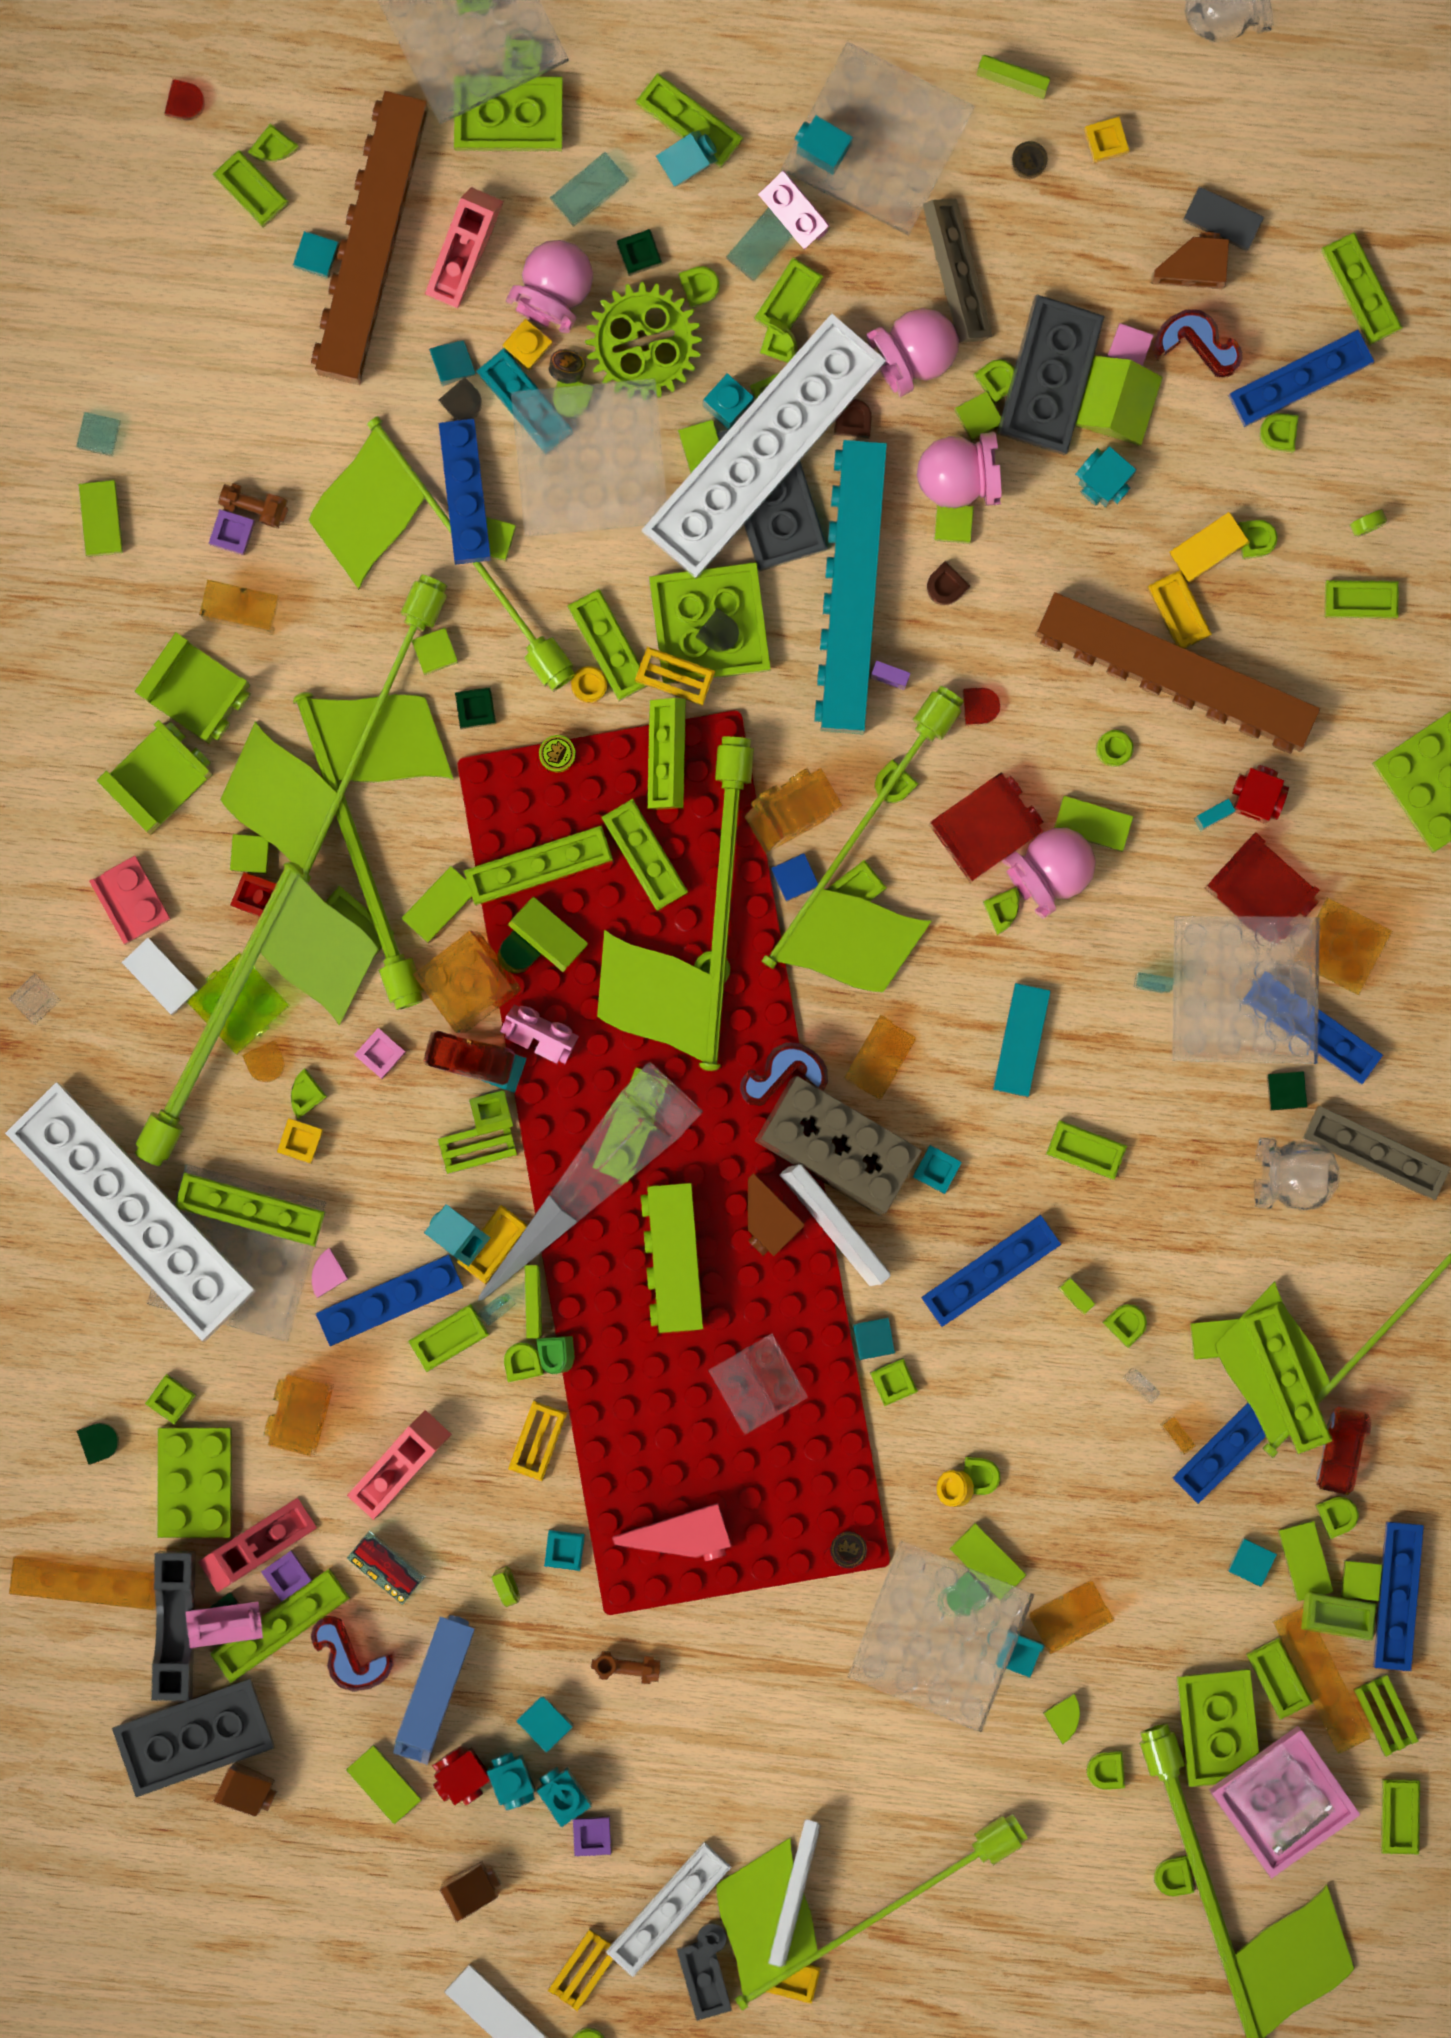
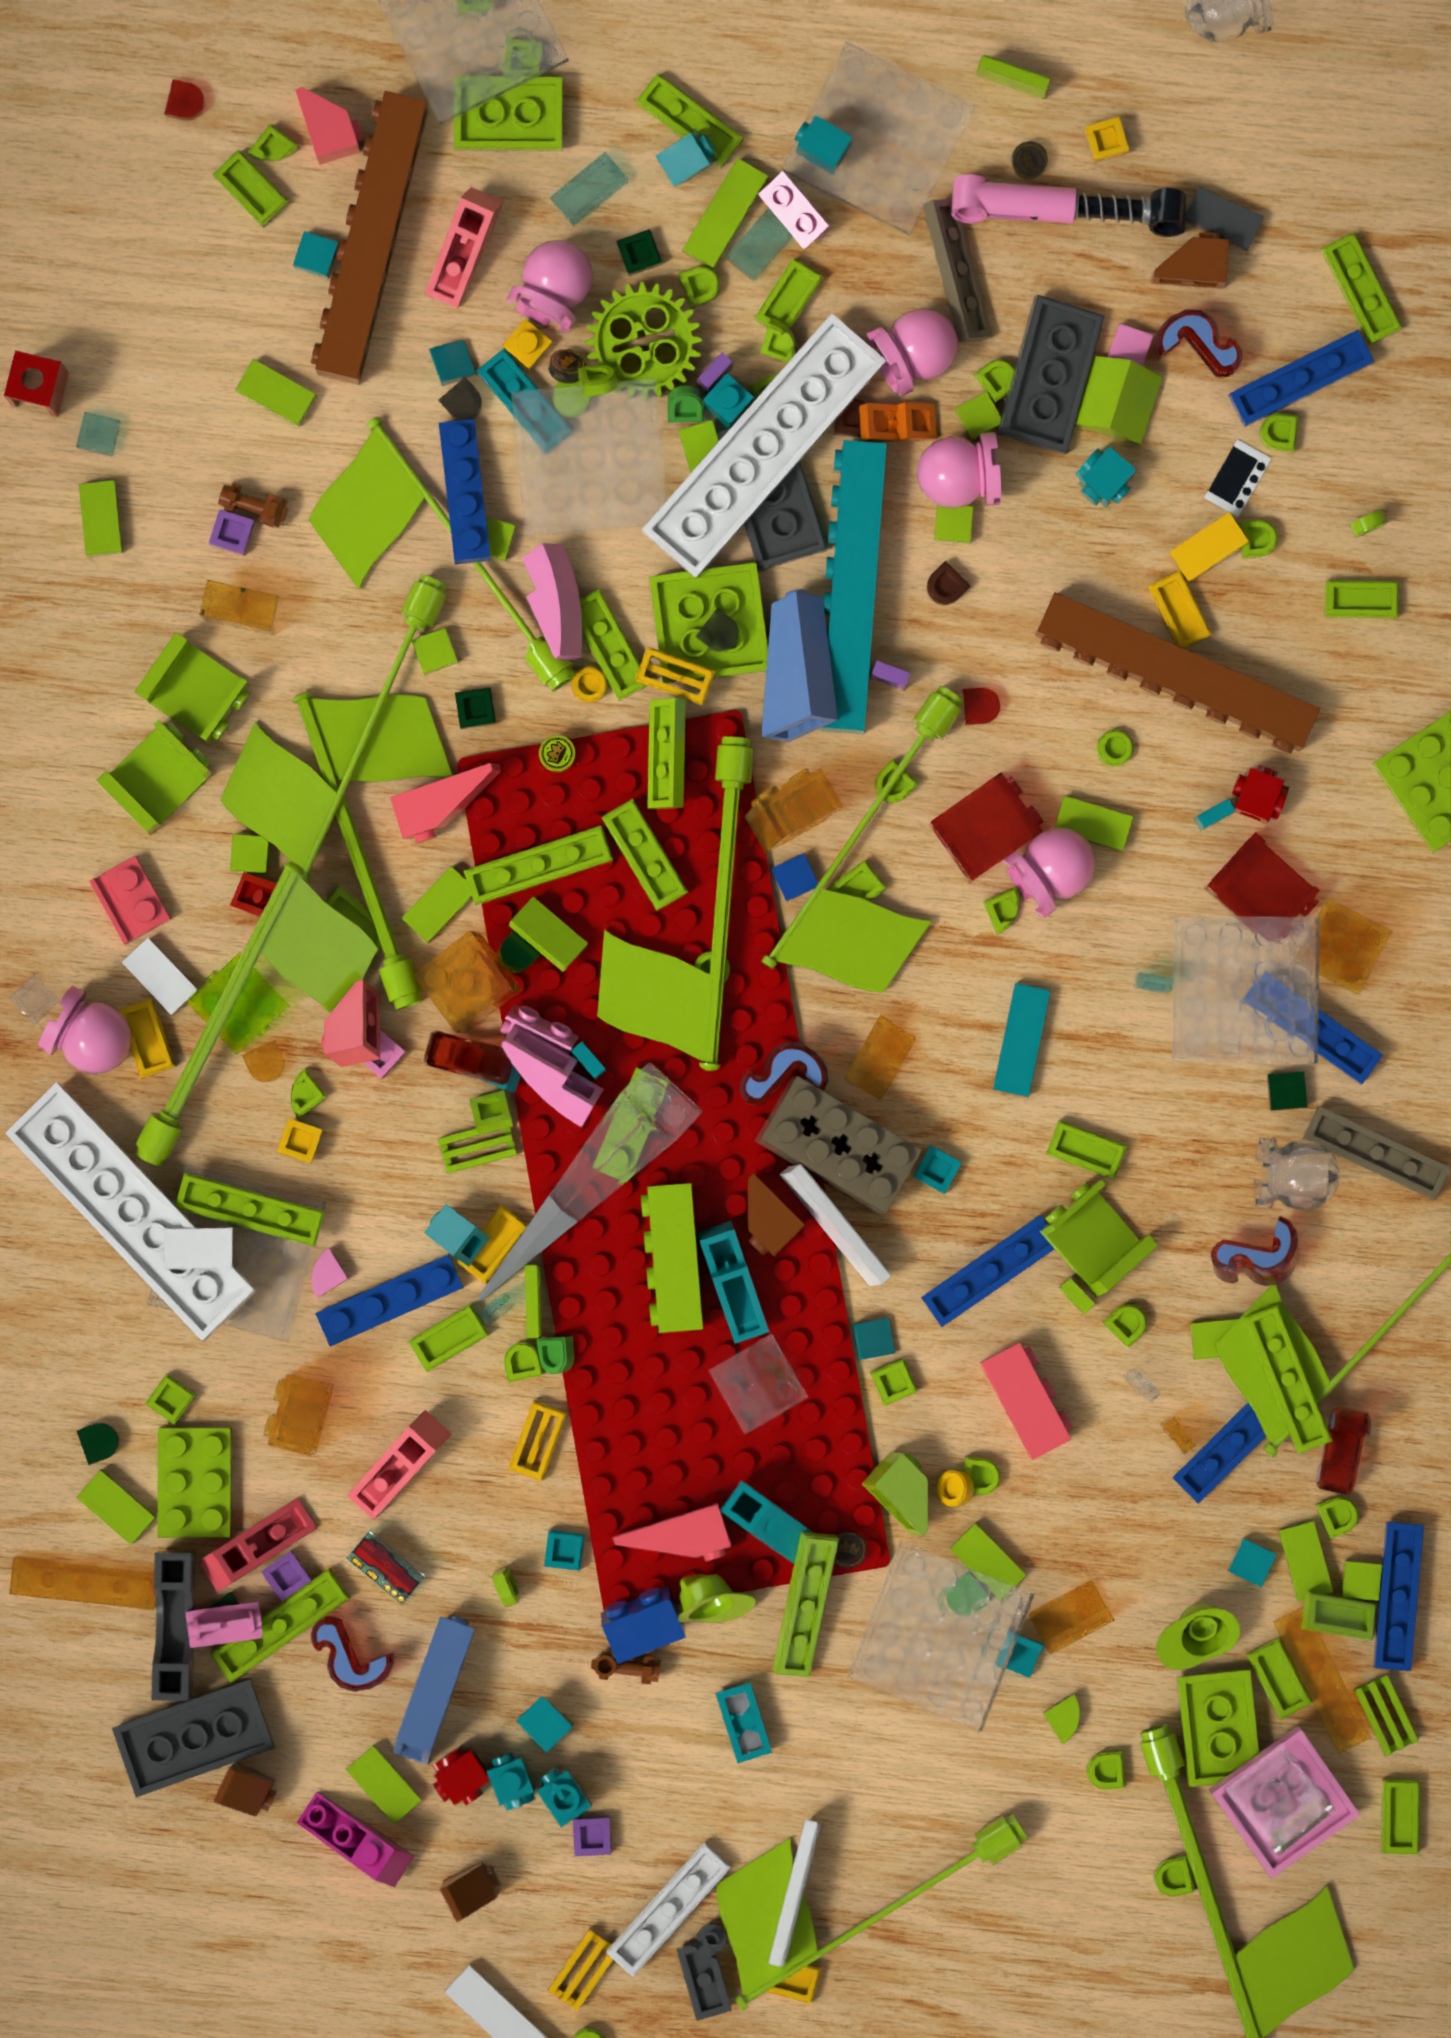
none -> red piece [4,350,69,417]
none -> bright pink tile [38,985,132,1075]
none -> lime tile [76,1469,156,1545]
none -> yellow tile [117,998,176,1079]
none -> white sticker [164,1228,232,1269]
none -> lime tile [235,359,316,427]
none -> coral slope [295,87,364,165]
none -> dark pink slope [297,1792,414,1887]
none -> coral slope [321,979,380,1067]
none -> coral slope [390,763,501,844]
none -> bright pink slope [501,1024,604,1127]
none -> bright pink slope [522,543,582,660]
none -> teal tile [571,1042,607,1080]
none -> lime tile [578,365,617,398]
none -> blue brick [601,1587,686,1664]
none -> bright green tile [667,385,704,423]
none -> lime piece [678,1574,756,1623]
none -> lime tile [682,158,768,270]
none -> teal slope [697,1221,769,1344]
none -> medium lavender tile [698,352,733,394]
none -> teal piece [715,1682,772,1764]
none -> teal slope [720,1480,814,1563]
none -> medium blue slope [762,589,838,742]
none -> lime tile [772,1531,839,1677]
none -> orange slope [859,402,937,442]
none -> lime slope [862,1452,928,1536]
none -> piece [951,174,1187,237]
none -> coral brick [979,1342,1073,1460]
none -> lime panel [1040,1179,1158,1298]
none -> lime piece [1156,1602,1241,1670]
none -> black sticker [1204,439,1272,517]
none -> clear red animal [1211,1216,1300,1286]

